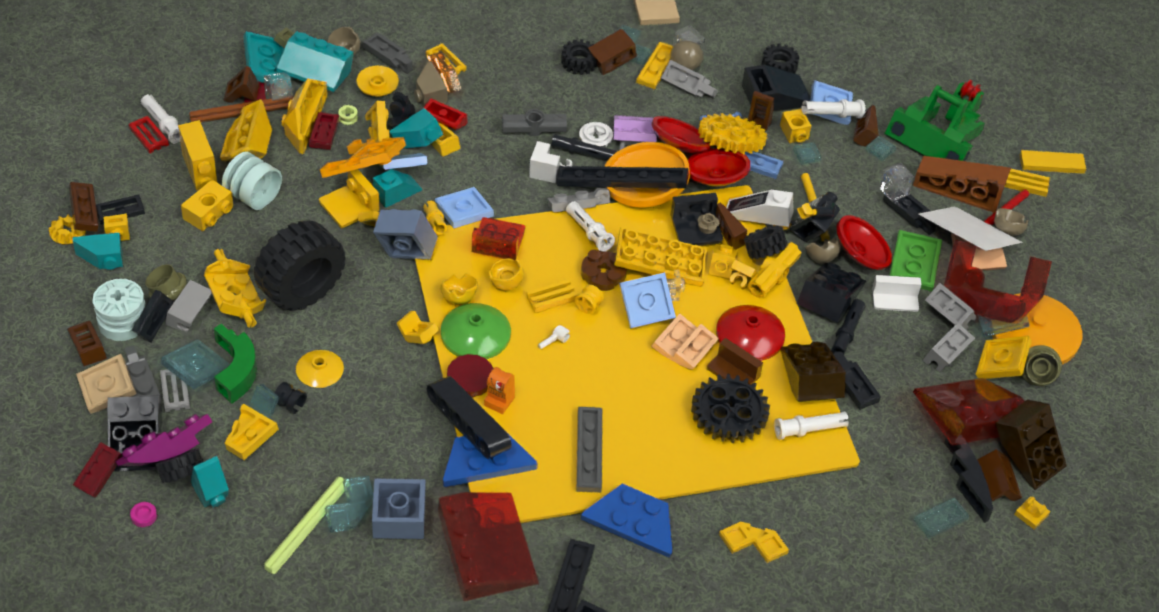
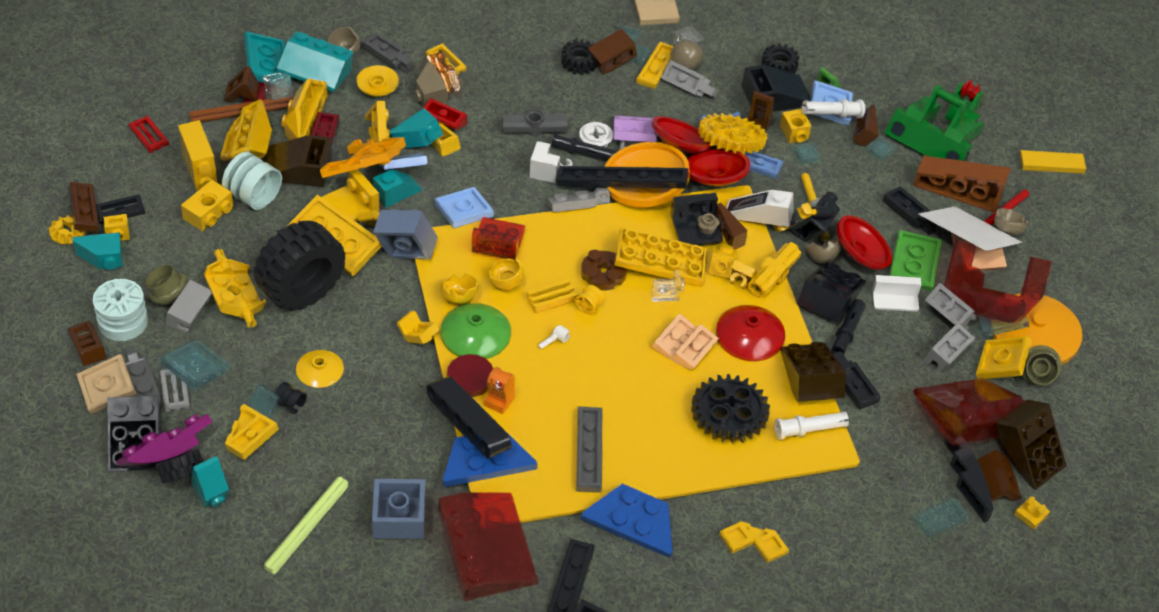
dark red plate [73,442,123,498] -> none
dark pink tile [130,502,157,527] -> none
black tile [132,290,174,343] -> none
white pin [141,95,180,144] -> none
green arch [214,324,257,404] -> none
olive tile [273,27,294,49] -> none
clear light blue tile [325,476,374,532] -> none
yellowish green bush [338,105,358,125] -> none
black hinge [389,92,415,129] -> none
yellow pin [423,201,447,235] -> none
white pin [566,201,615,251] -> none
light blue tile [619,273,676,329] -> none
reddish brown panel [707,338,763,385] -> none
black tyre [744,226,788,259] -> none
clear brick [879,163,914,201] -> none
yellow tile [1005,169,1050,197] -> none
none -> dark brown slope [263,135,332,187]
none -> yellow plate [287,195,382,277]
none -> bright green slope [817,68,841,88]

